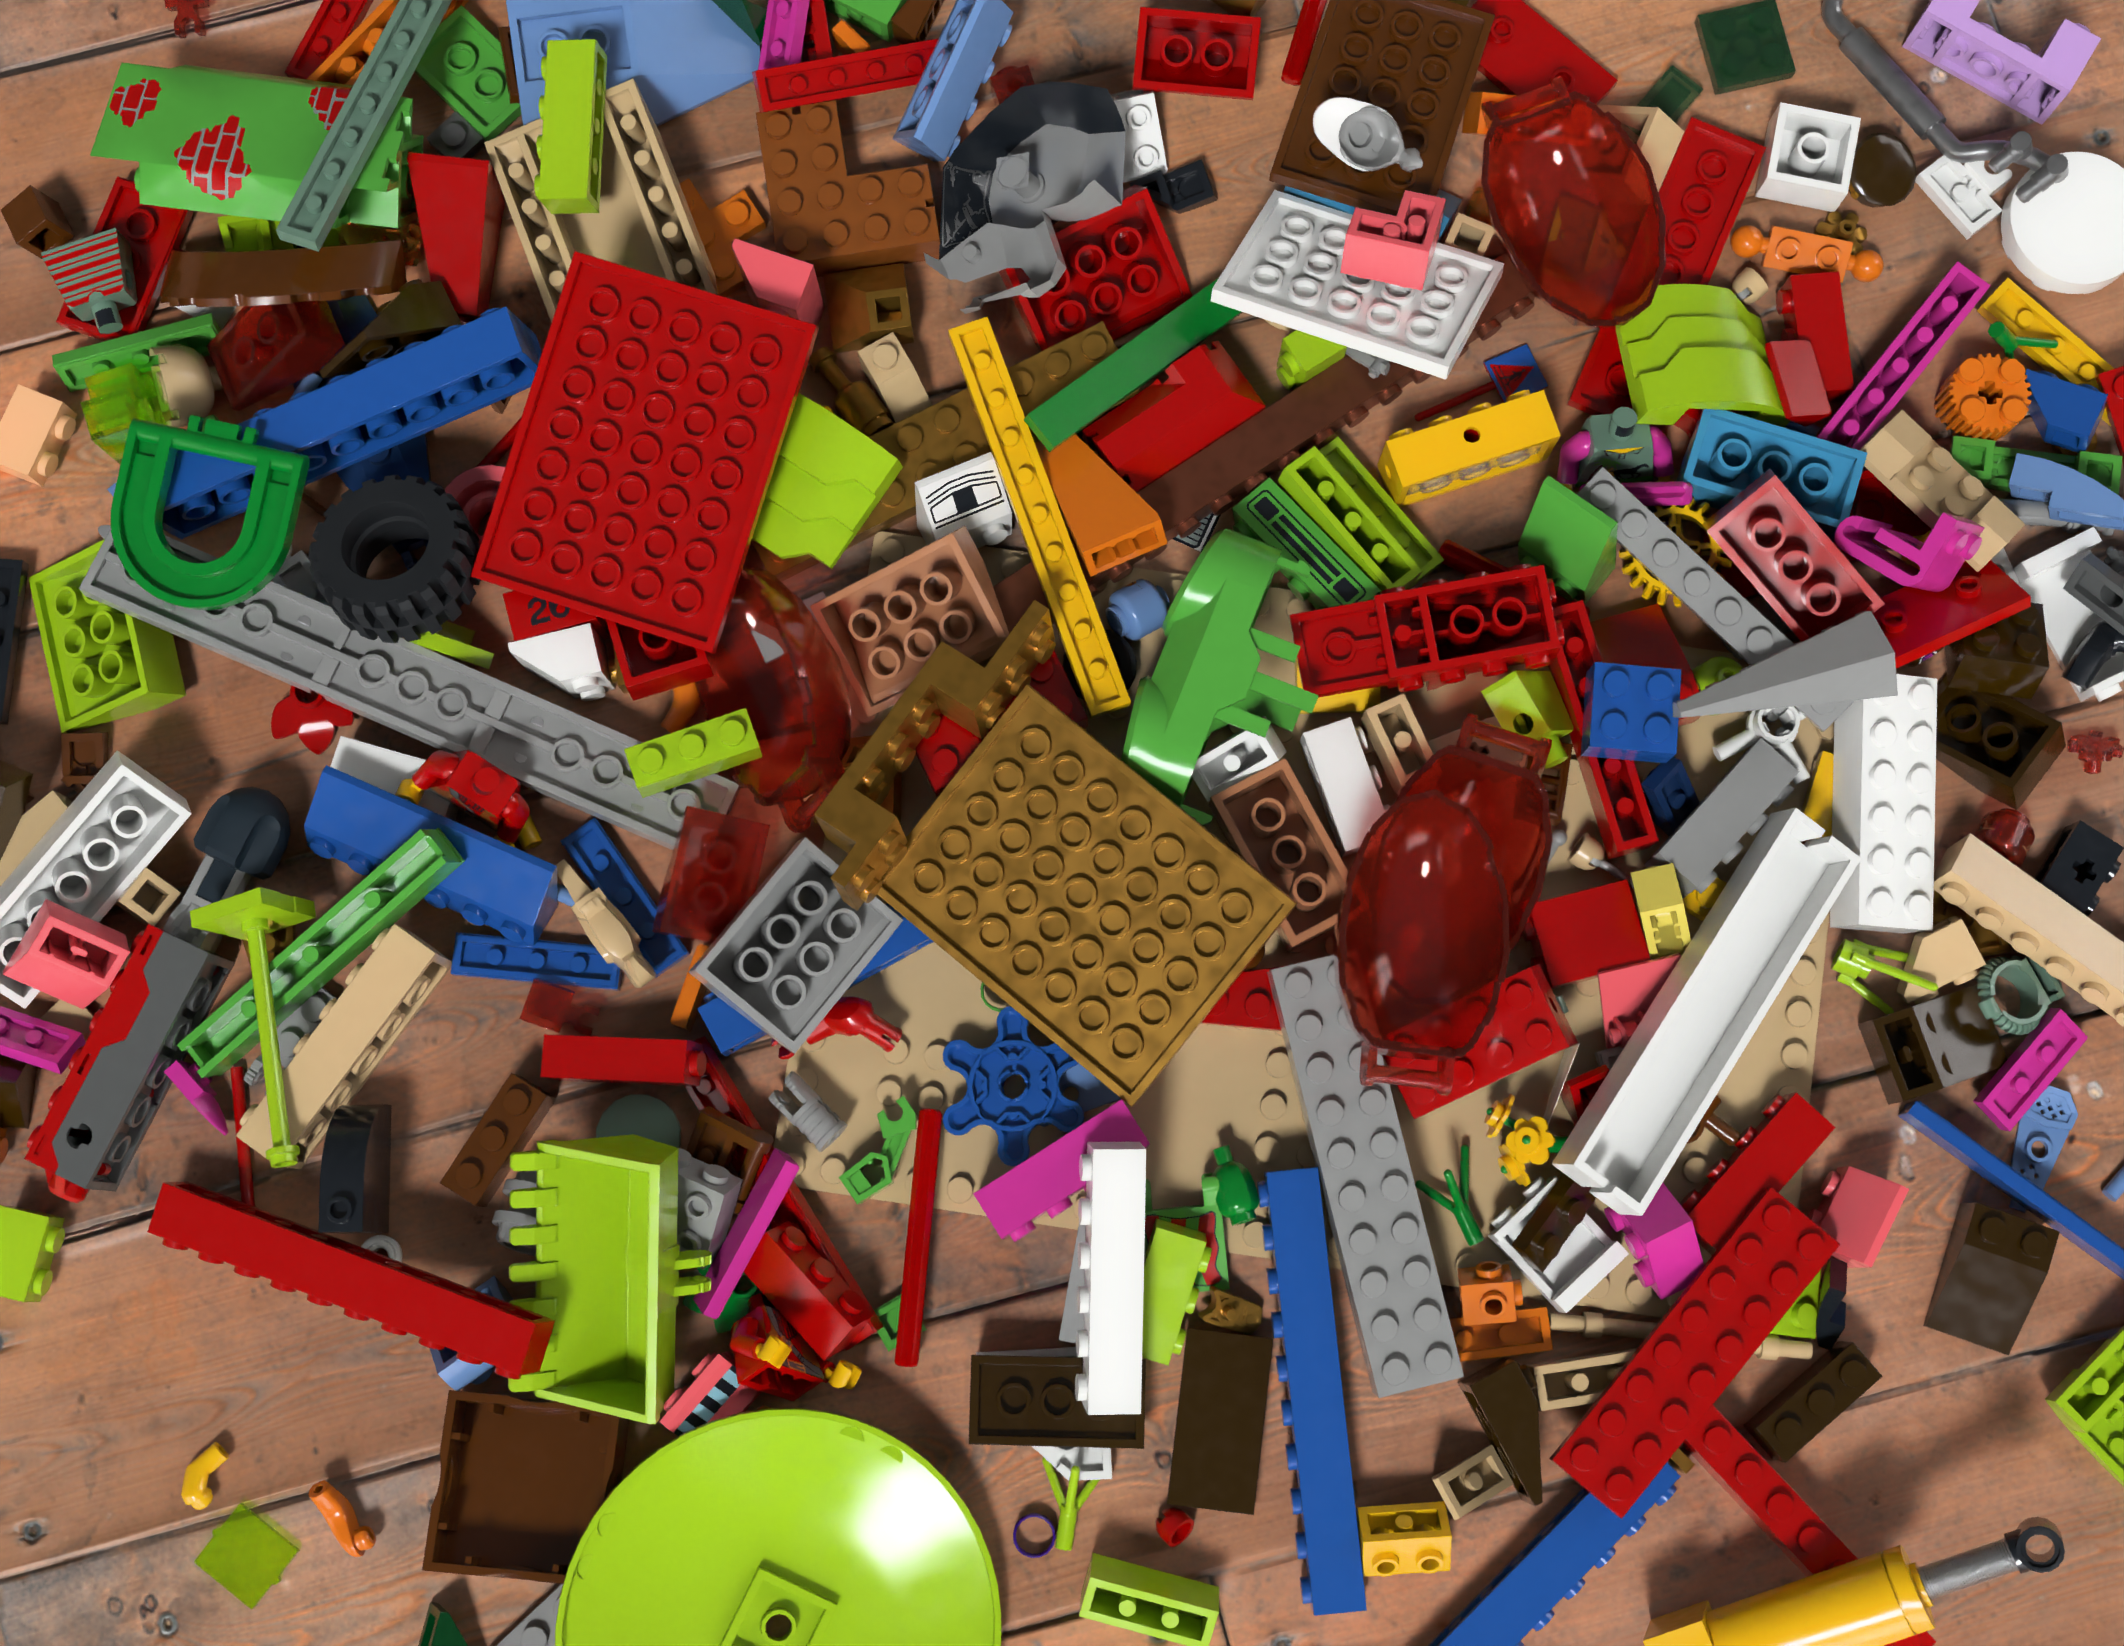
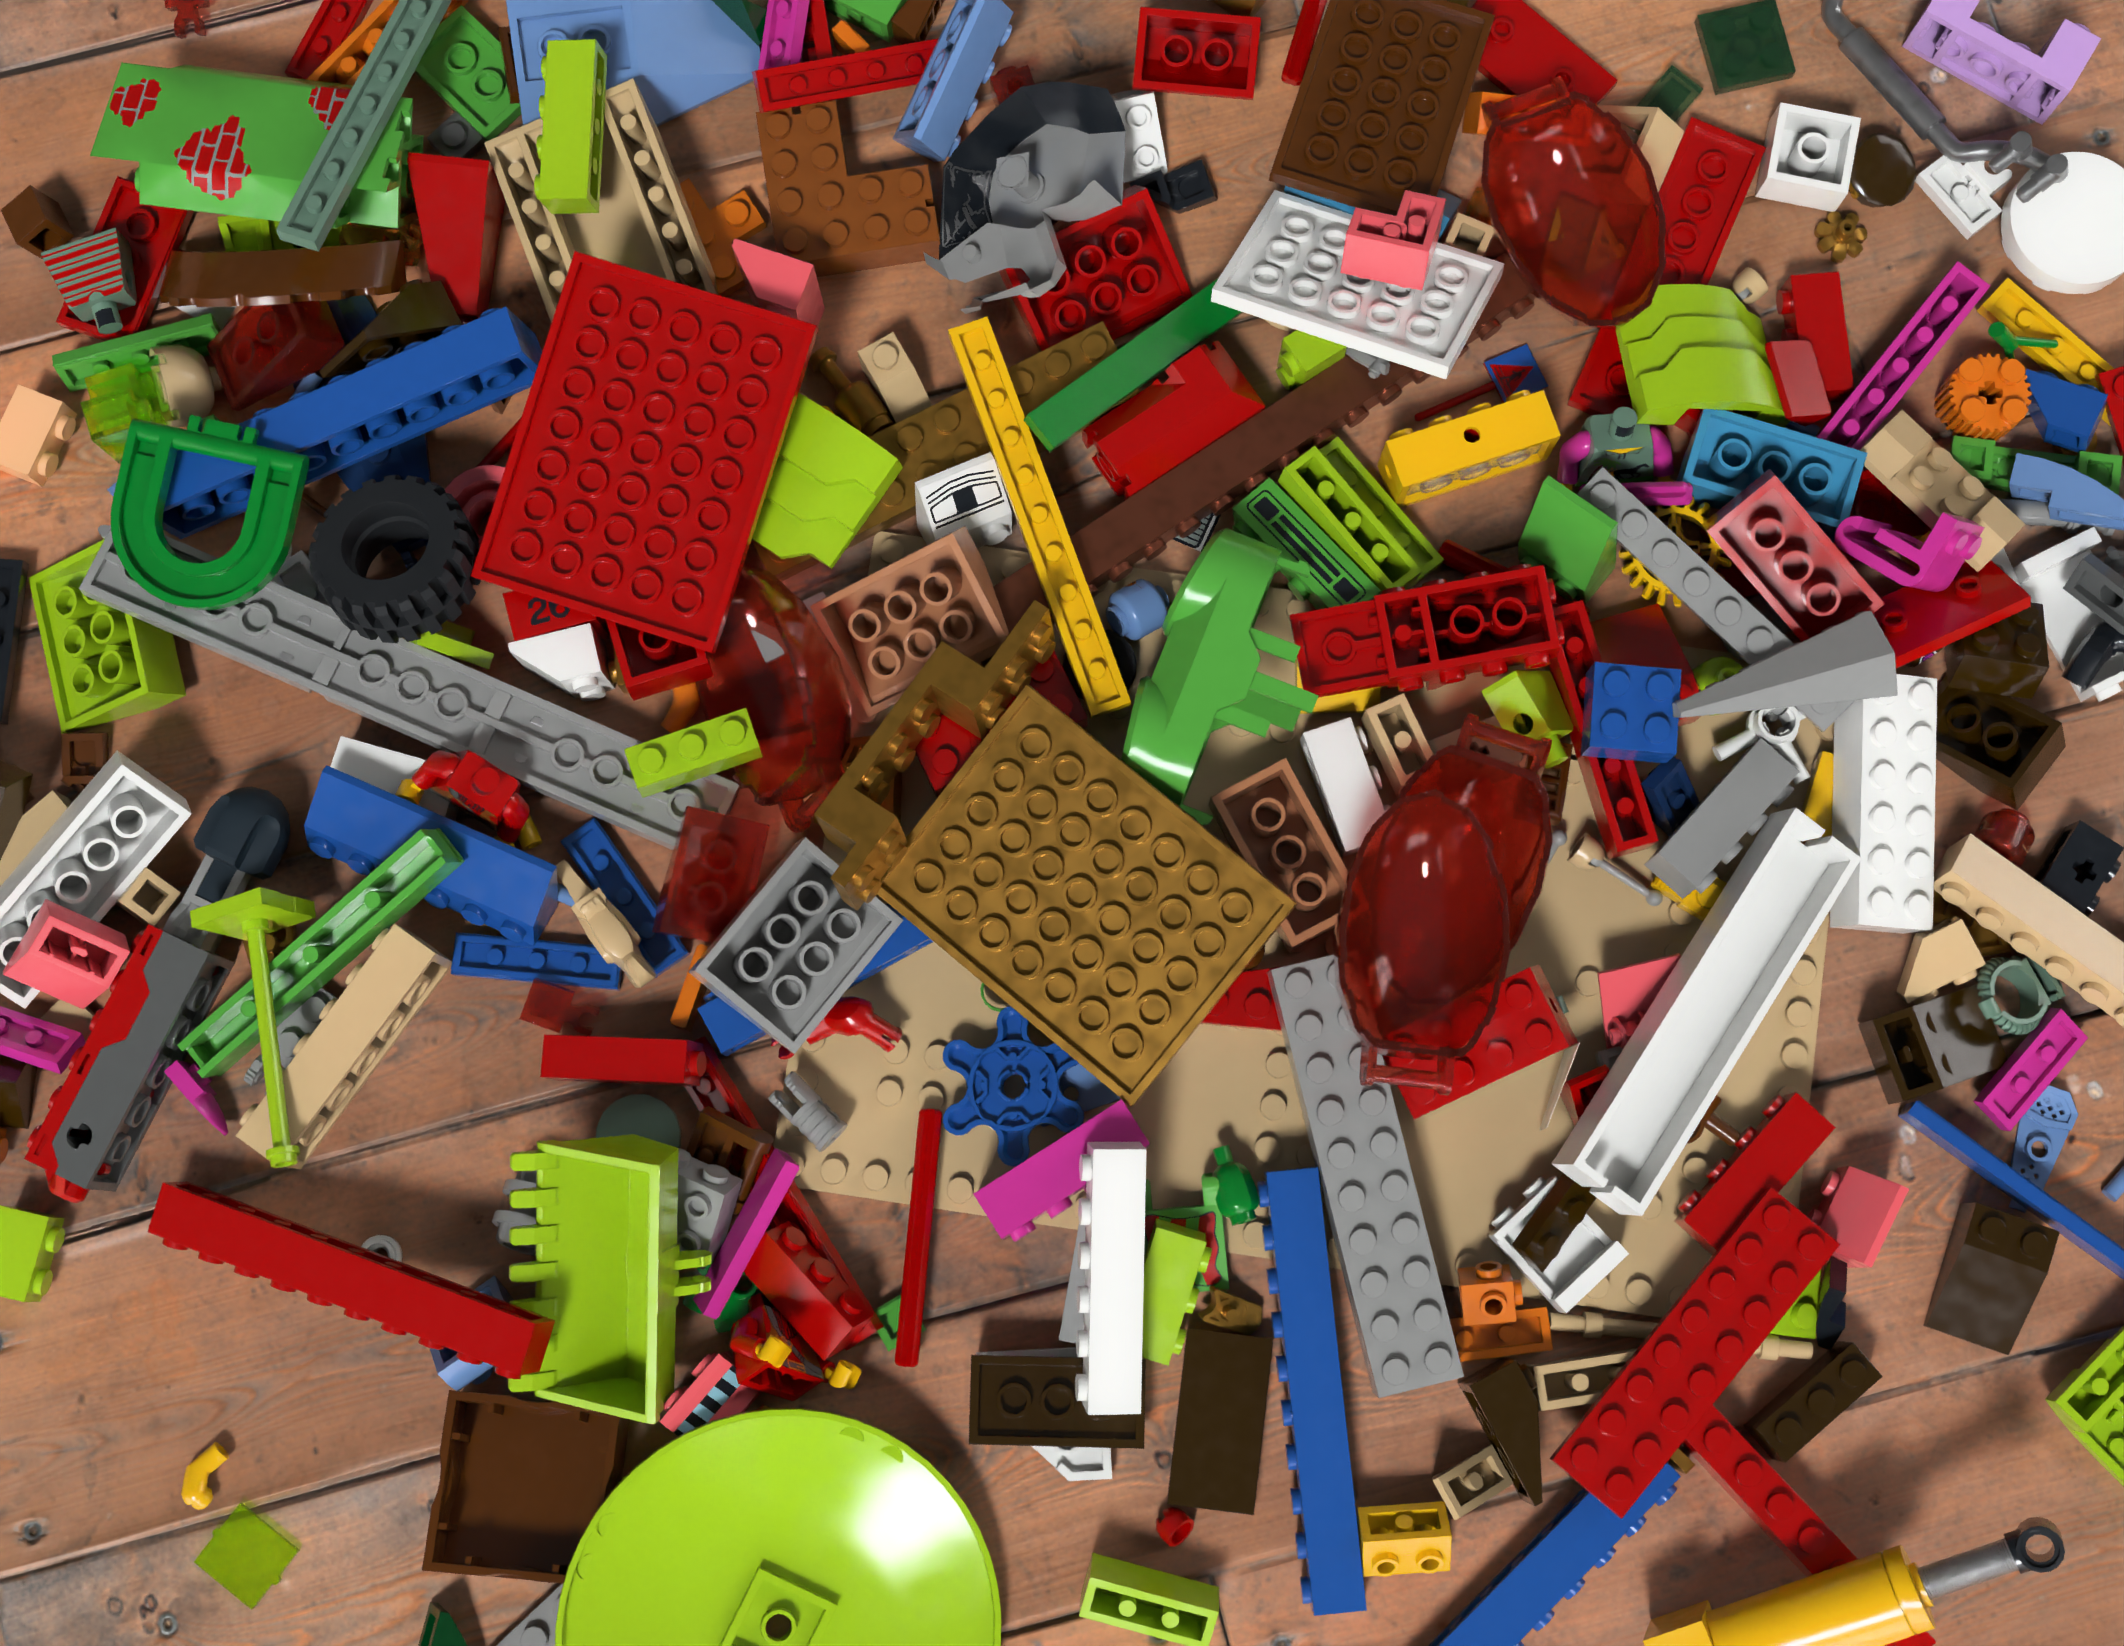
red axle [230,1066,255,1207] -> none
red plate [271,685,354,755] -> none
orange arm [308,1480,376,1557] -> none
black brick [318,1104,392,1234] -> none
reddish brown brick [440,1073,556,1207] -> none
pearl gold slope [823,263,914,353] -> none
bright green piece [839,1096,917,1205] -> none
dark purple axle [1013,1513,1056,1558] -> none
orange slope [1035,434,1168,577] -> none
lime plant [1042,1457,1100,1551] -> none
white slope [1192,716,1287,802] -> none
light grey hair [1313,97,1423,172] -> none
green plant [1415,1144,1484,1246] -> none
yellow plant [1484,1094,1569,1186] -> none
red brick [1519,879,1651,989] -> none
dark pink brick [1604,1183,1704,1300] -> none
light yellow brick [1630,863,1691,960] -> none
orange plate [1730,225,1884,283] -> none
lime plant [1831,939,1938,1015] -> none
clear red plant [2067,730,2124,774] -> none

